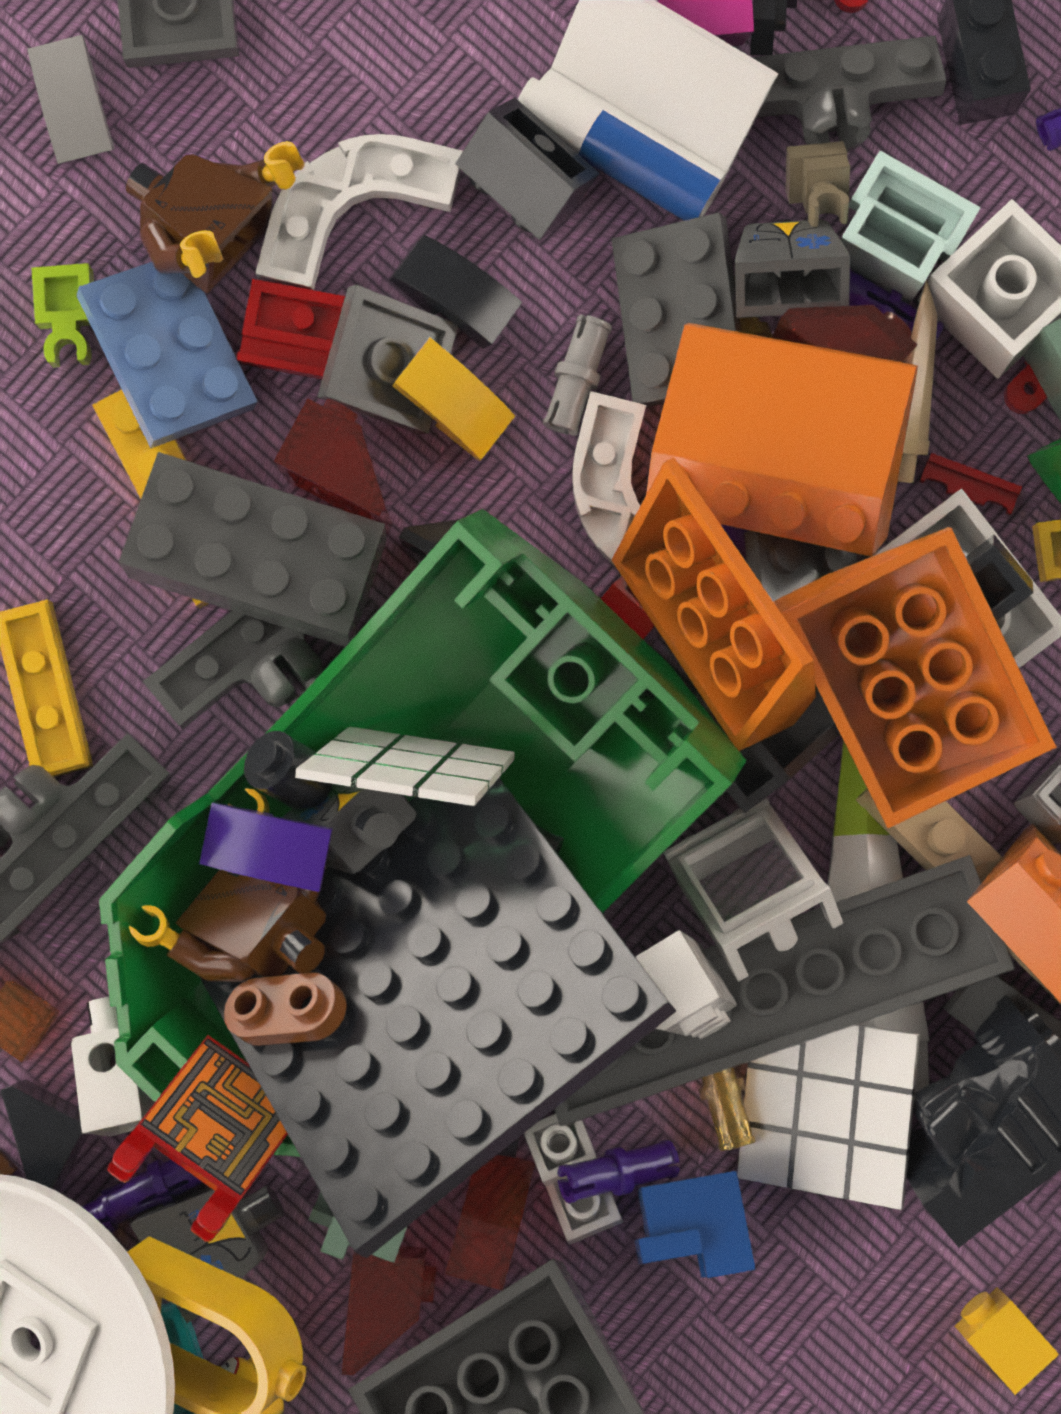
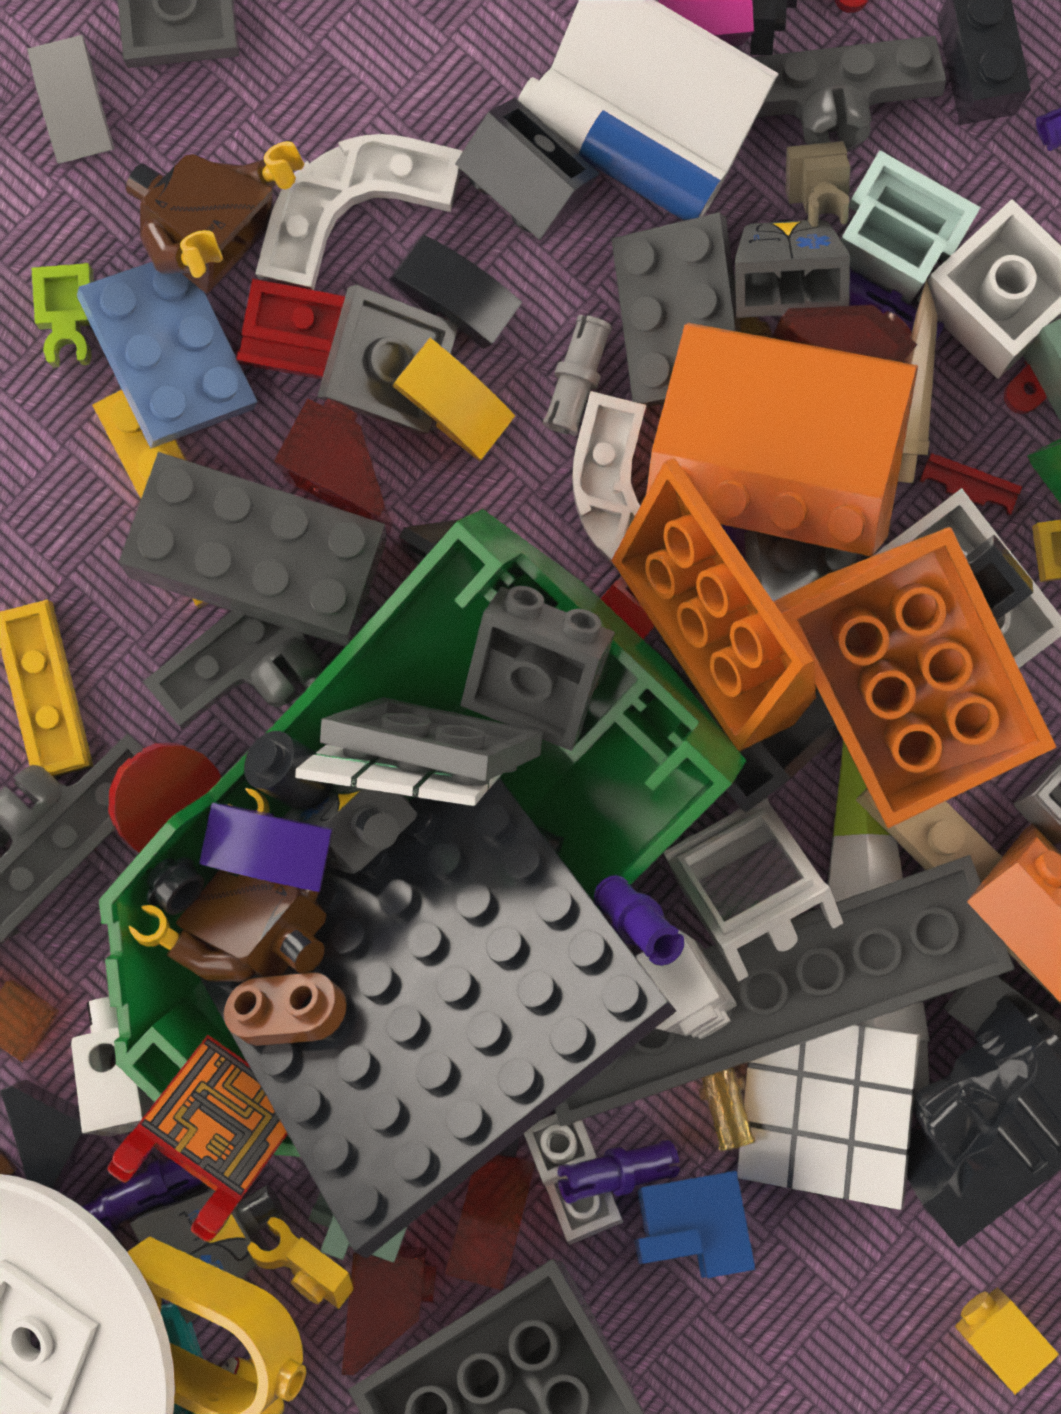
none -> red tile [108,743,221,853]
none -> black plate [146,857,204,915]
none -> yellow plate [247,1217,354,1309]
none -> dark grey plate [320,697,543,786]
none -> dark grey plate [460,586,615,751]
none -> dark purple pin [594,875,684,966]

